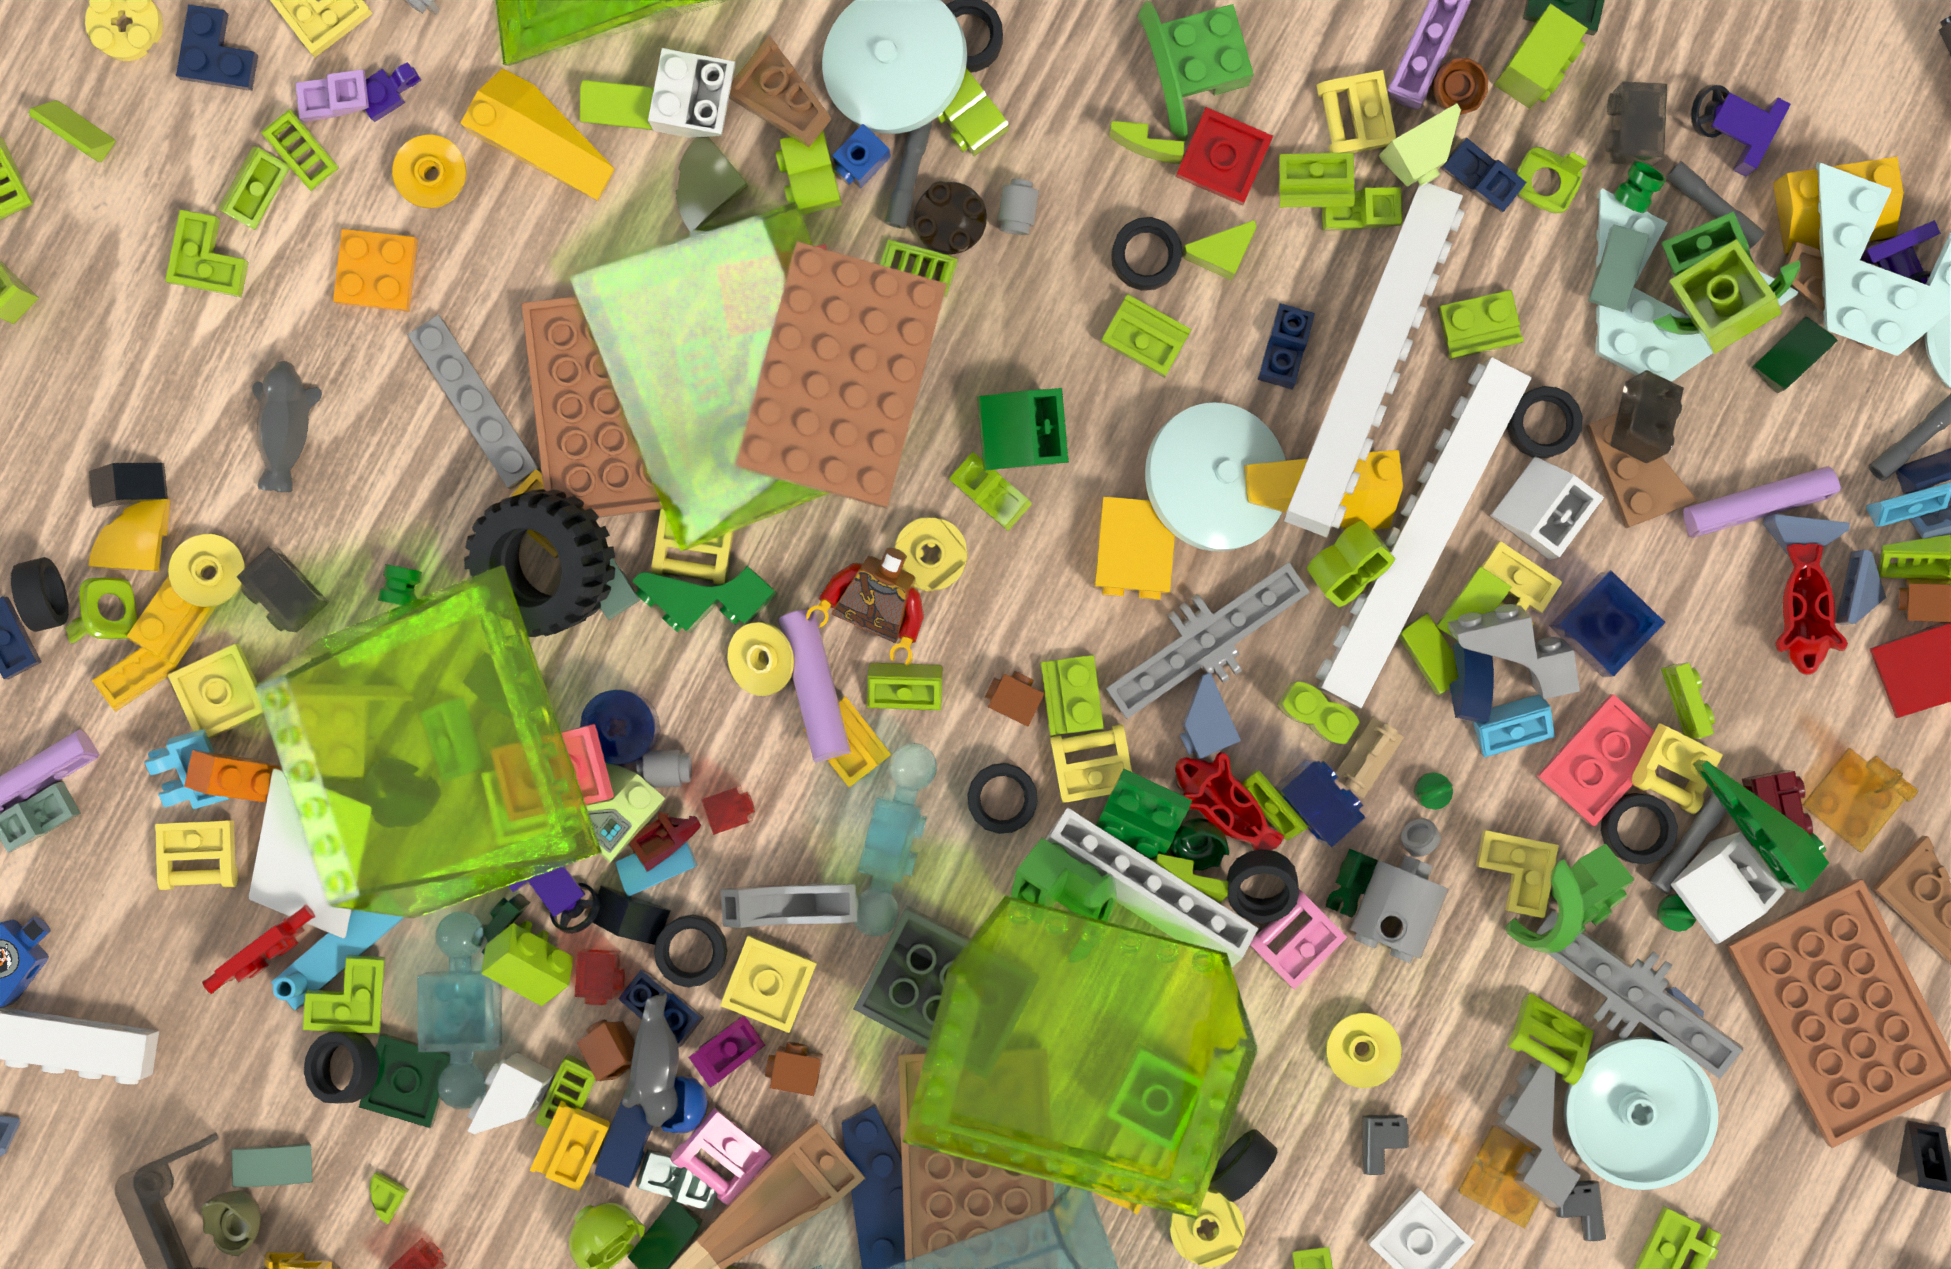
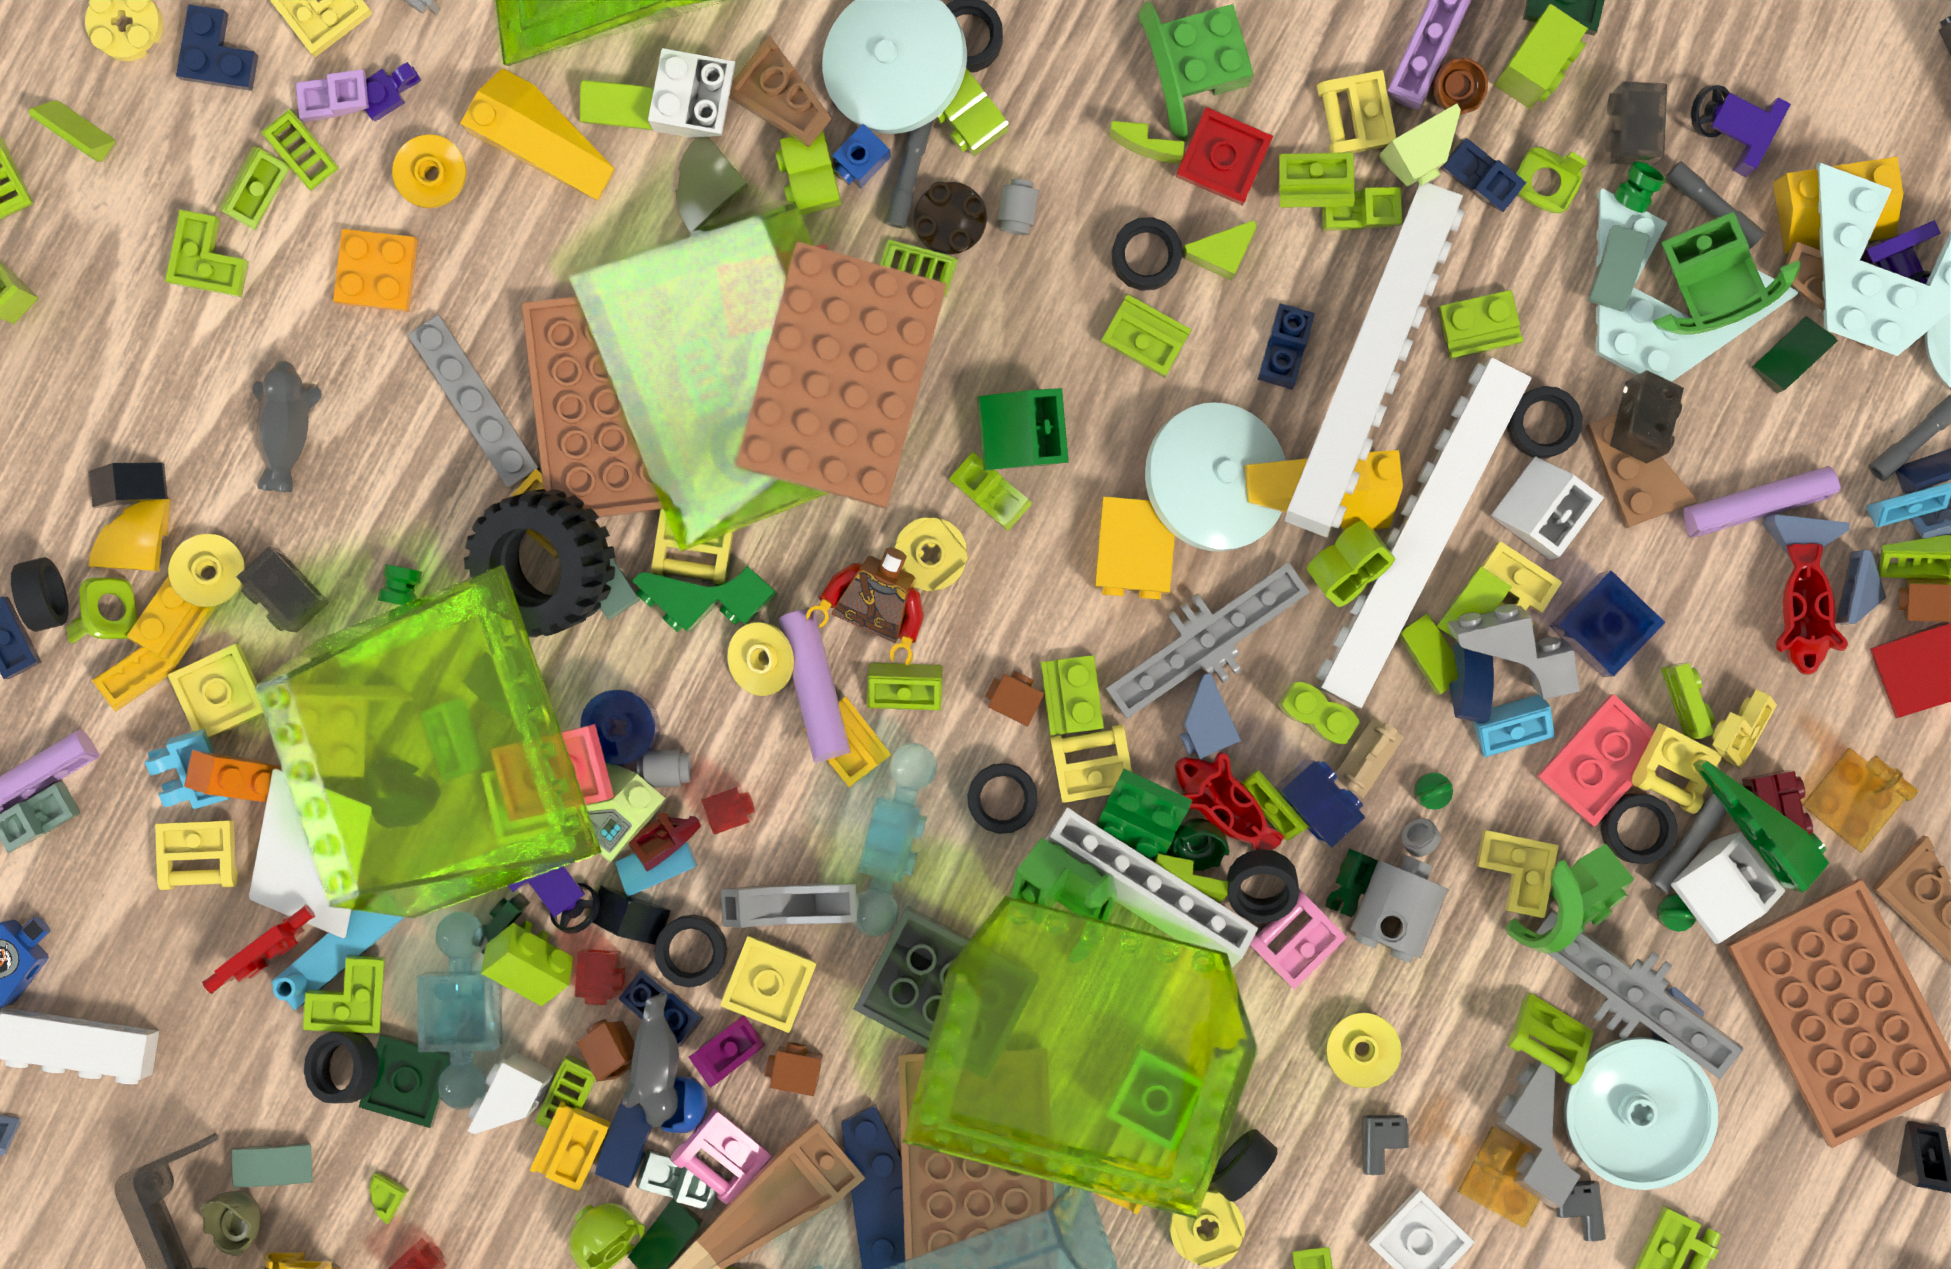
lime brick [1669,239,1782,354] -> none
none -> light yellow plate [1712,689,1777,770]

